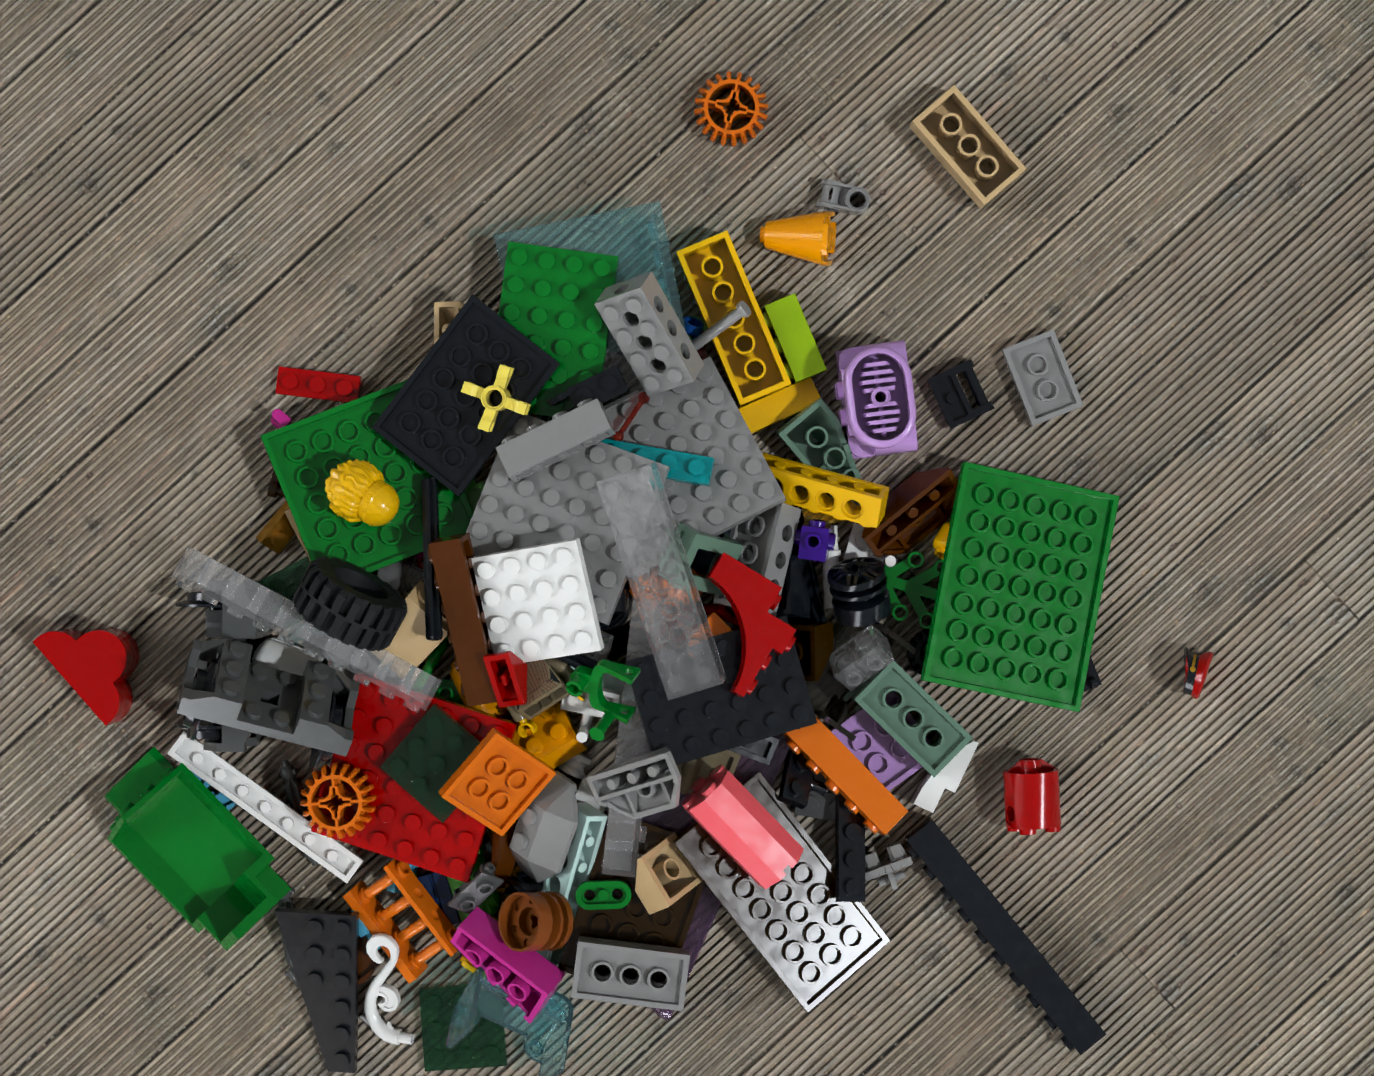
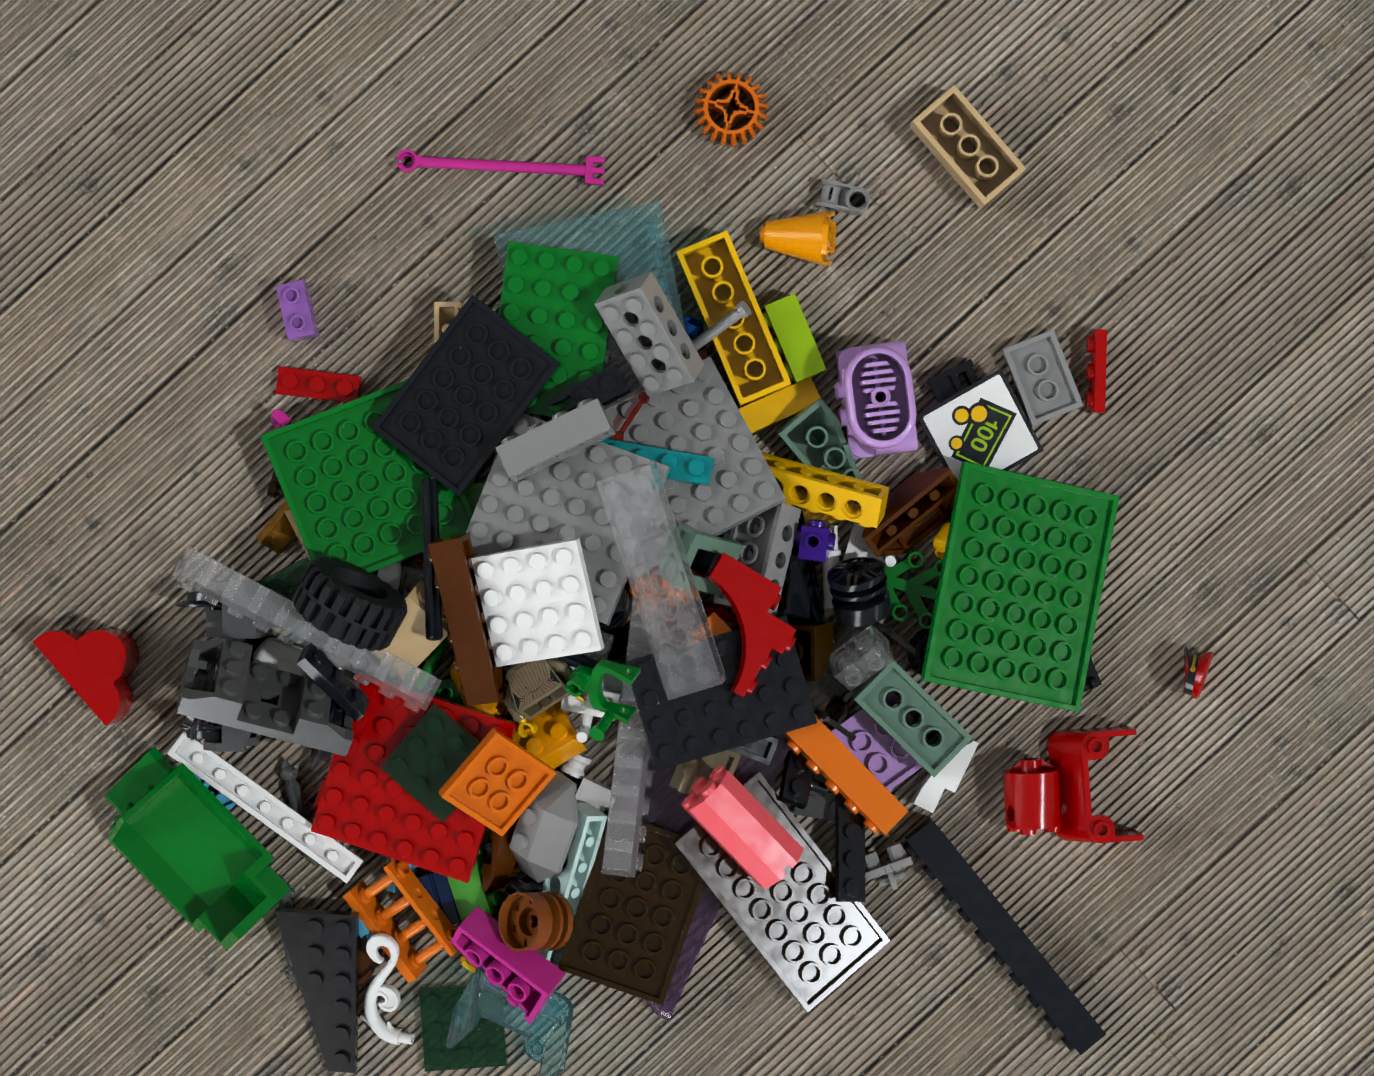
orange gear [300,762,377,839] -> none
yellow hair [325,459,400,527] -> none
dark grey hinge [447,862,504,914] -> none
light yellow pin [461,364,531,432] -> none
red slope [483,651,527,708] -> none
light grey brick [571,936,690,1011] -> none
green plate [575,879,632,910] -> none
light grey wedge [586,747,681,819] -> none
tan slope [635,832,702,915] -> none
none -> medium lavender brick [276,280,320,343]
none -> black plate [296,642,370,722]
none -> dark pink hinge [396,149,605,186]
none -> sticker [917,368,1044,480]
none -> red windscreen [1047,726,1144,843]
none -> red plate [1085,329,1107,414]

